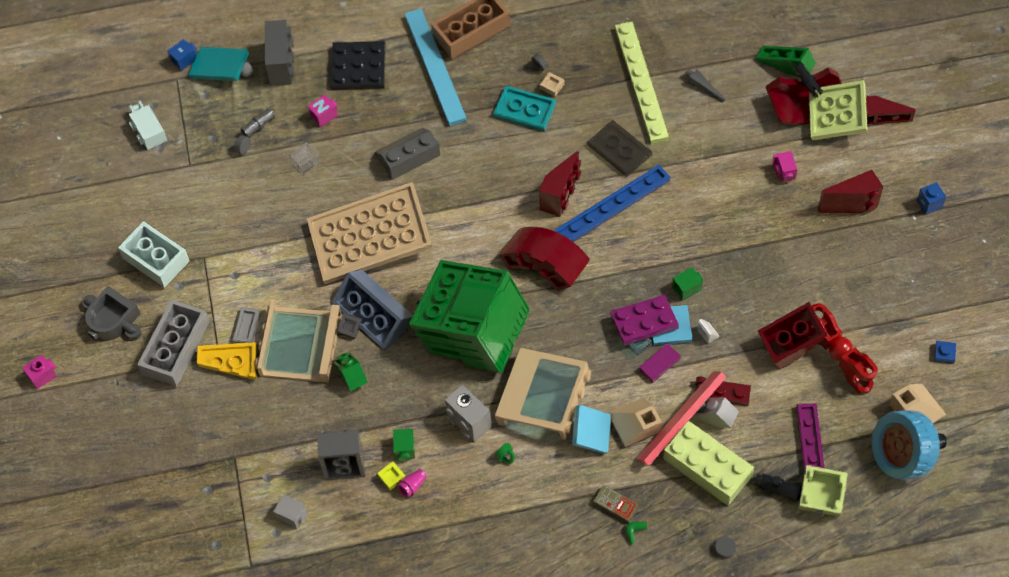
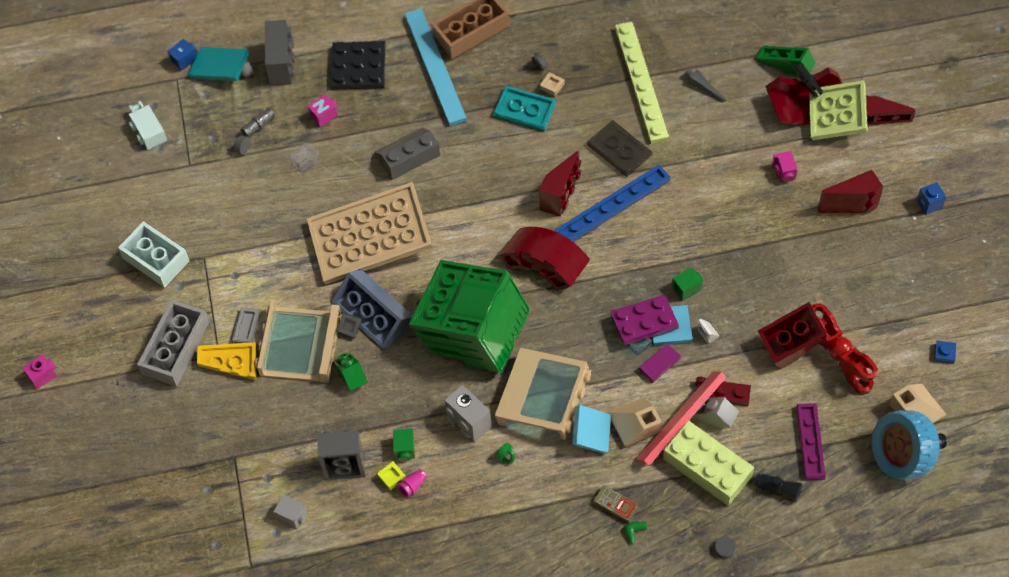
dark grey piece [82,286,142,341] -> none
yellowish green container [798,465,848,517] -> none

